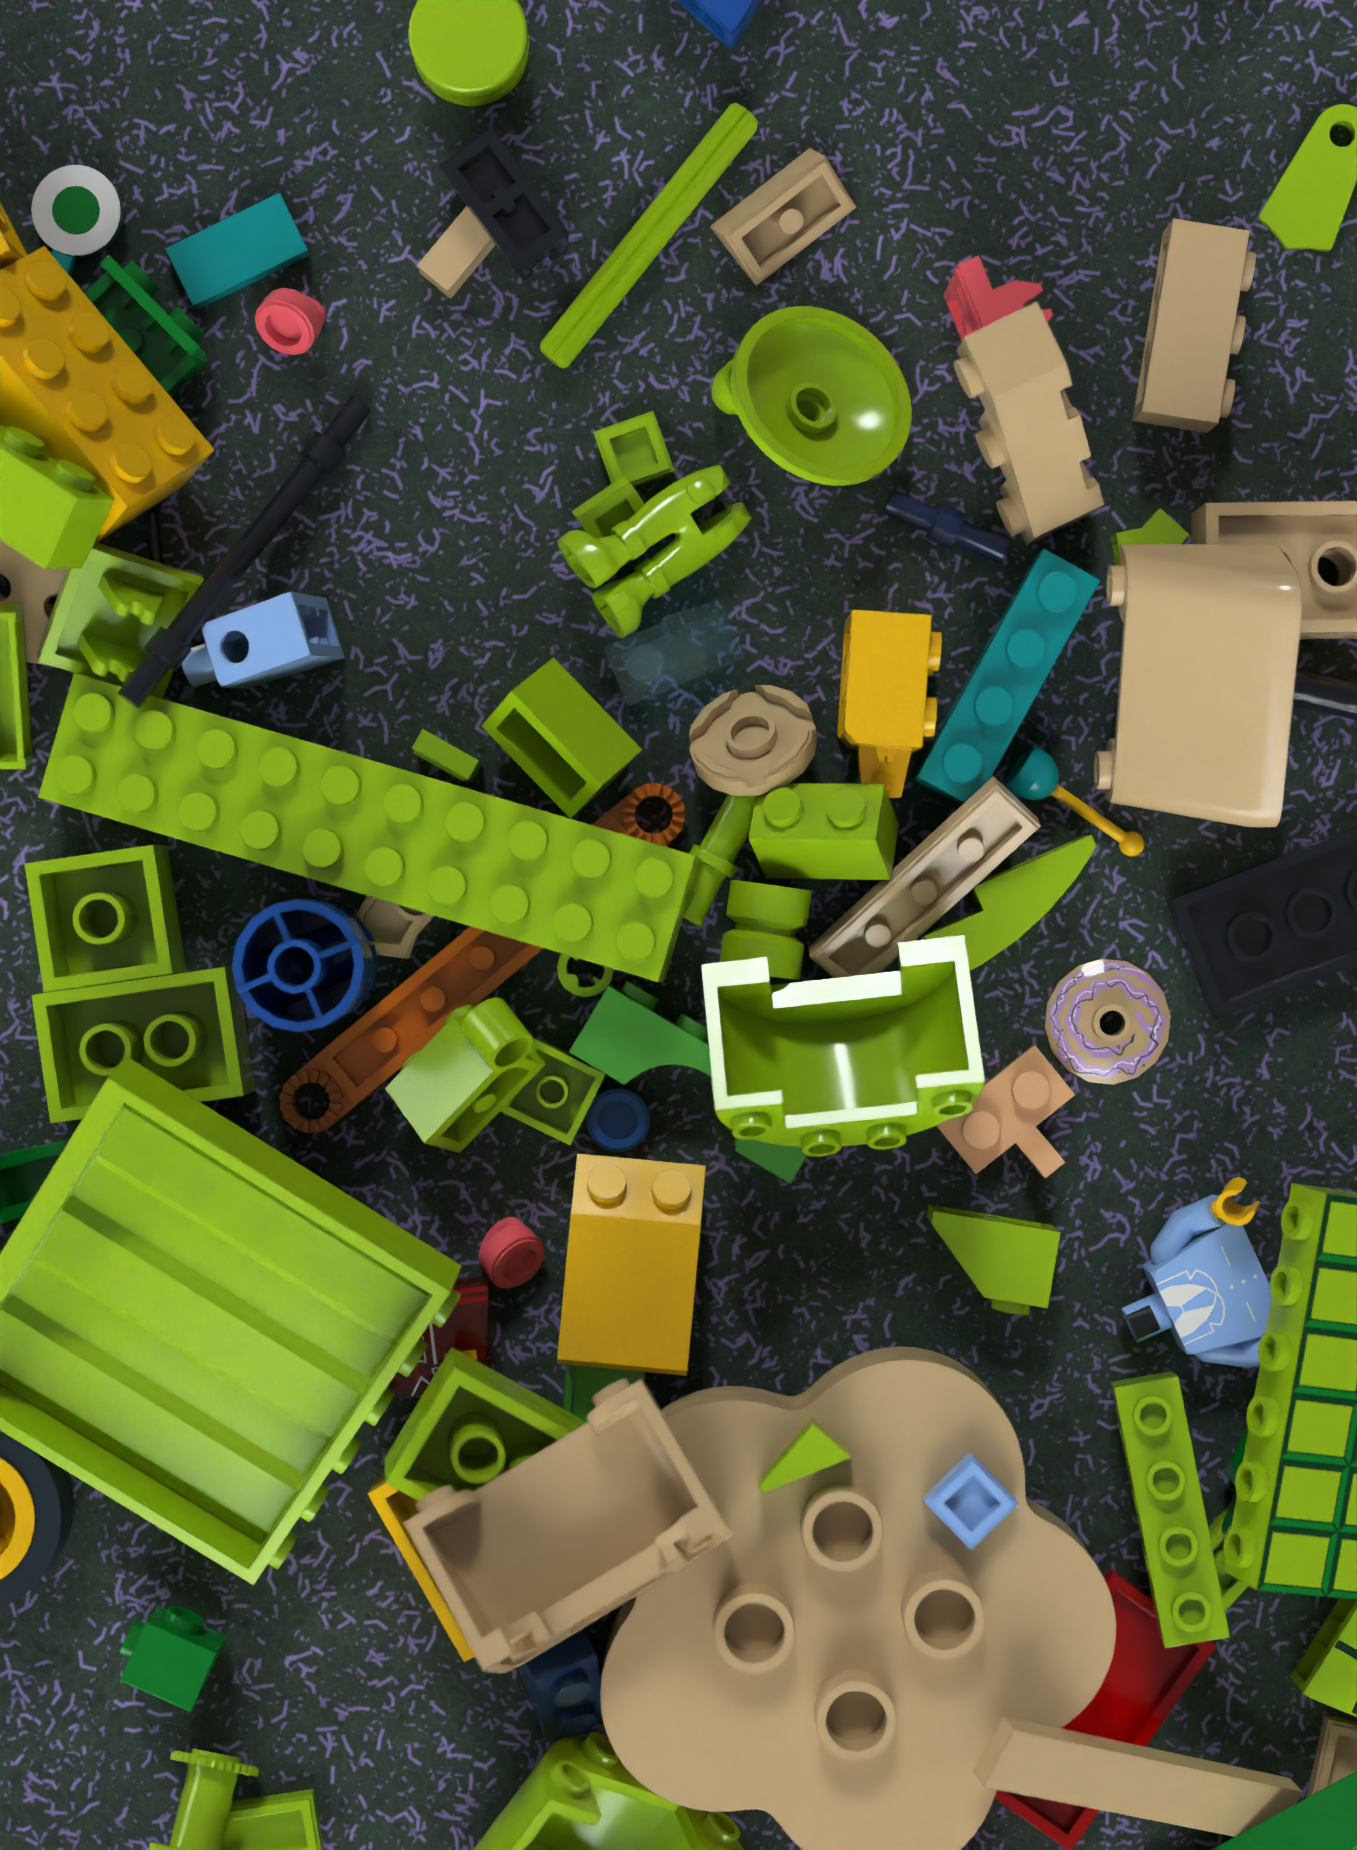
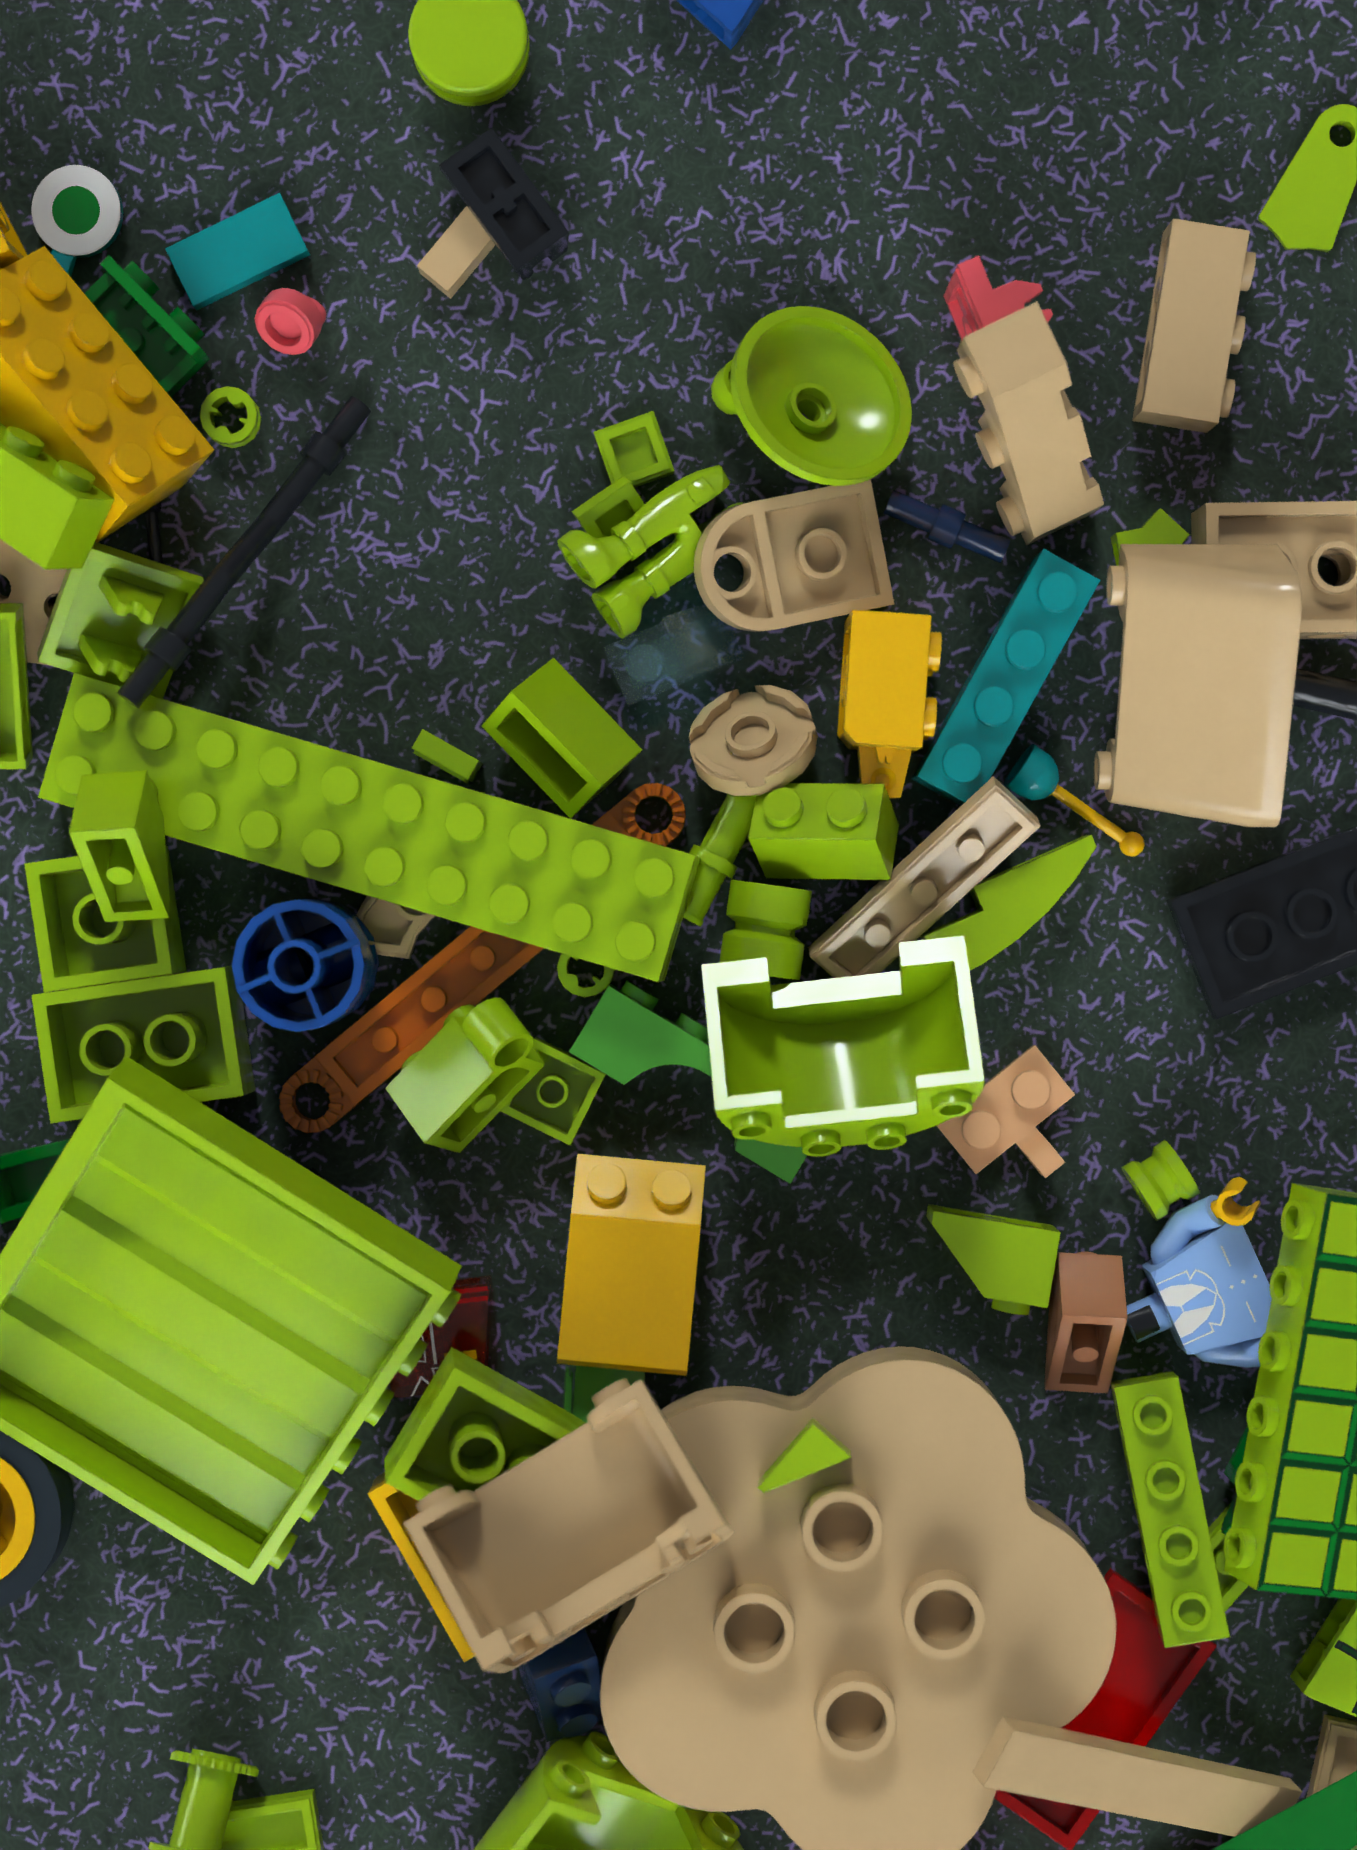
green brick [119,1605,227,1712] -> none
light blue torso [182,592,345,689] -> none
coral tile [478,1217,545,1289] -> none
lime axle [540,103,758,369] -> none
blue tile [586,1087,650,1152] -> none
tan slope [710,148,856,286] -> none
light blue tile [922,1451,1019,1550] -> none
dish [1044,959,1171,1085] -> none
none -> lime slope [69,770,171,922]
none -> lime bush [200,386,261,448]
none -> tan tile [694,479,895,632]
none -> nougat slope [1045,1252,1128,1393]
none -> lime wheel [1121,1140,1200,1221]

